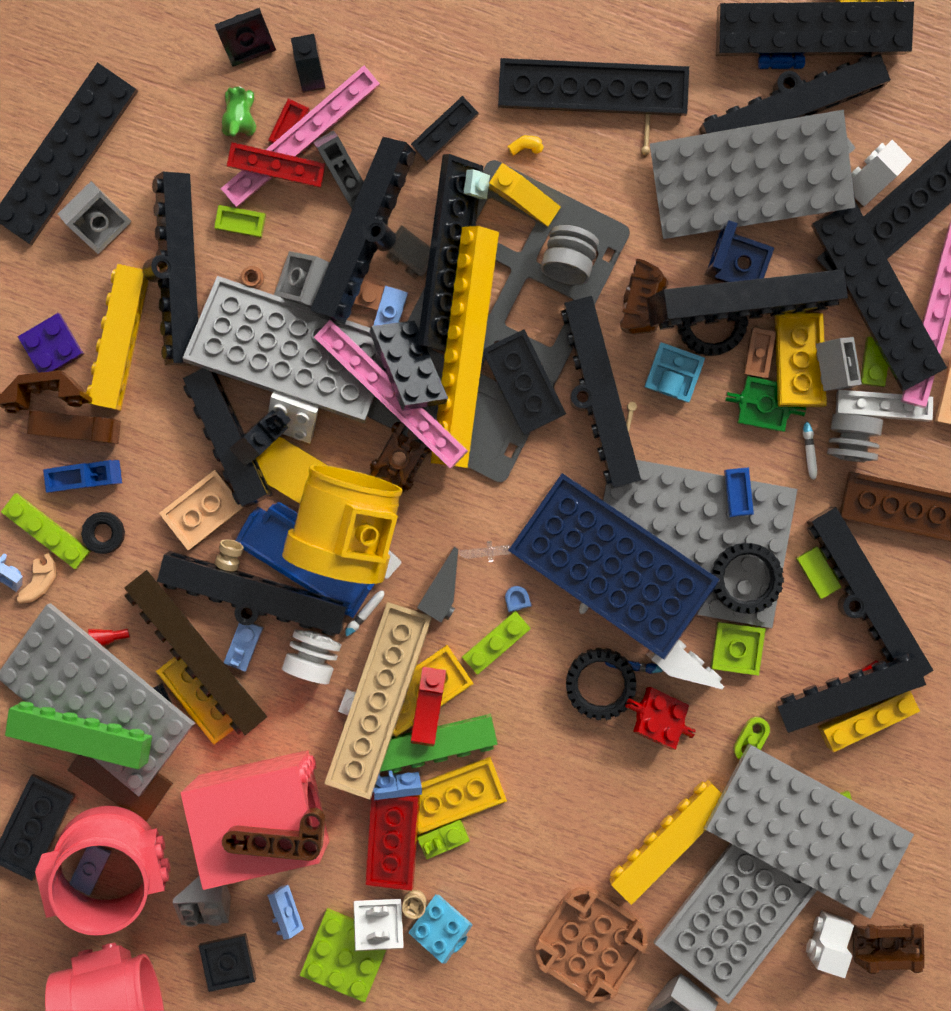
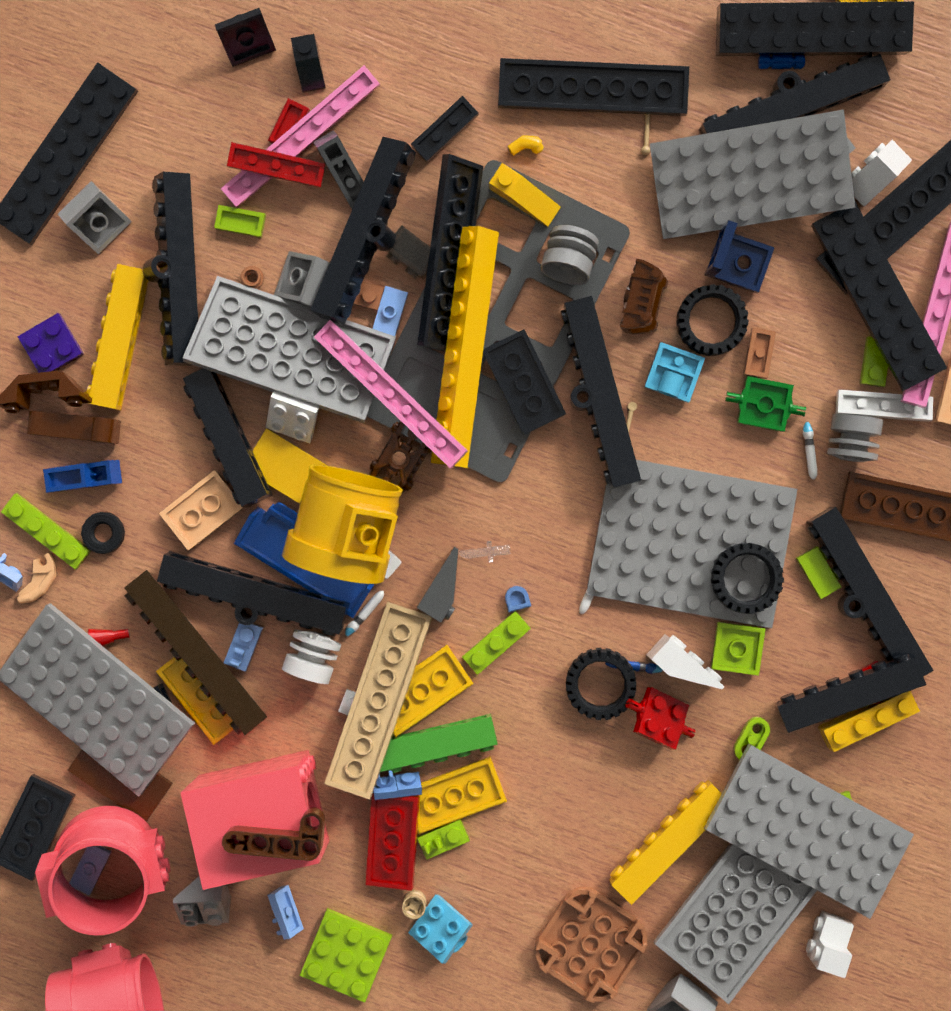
bright green brick [5,702,152,769] -> none
black plate [199,933,256,992] -> none
tan wheel [215,539,244,571] -> none
bright green animal [222,86,257,137] -> none
black hinge [229,409,291,466] -> none
white plate [353,899,403,951] -> none
plate [369,320,448,411] -> none
red slope [410,667,446,747] -> none
light aqua plate [464,169,490,199] -> none
dark blue plate [508,473,720,660] -> none
black brick [647,269,848,330] -> none
blue tile [724,467,754,517] -> none
yellow tile [775,312,827,407] -> none
light grey slope [816,337,862,391] -> none
reddish brown piece [853,924,925,974] -> none

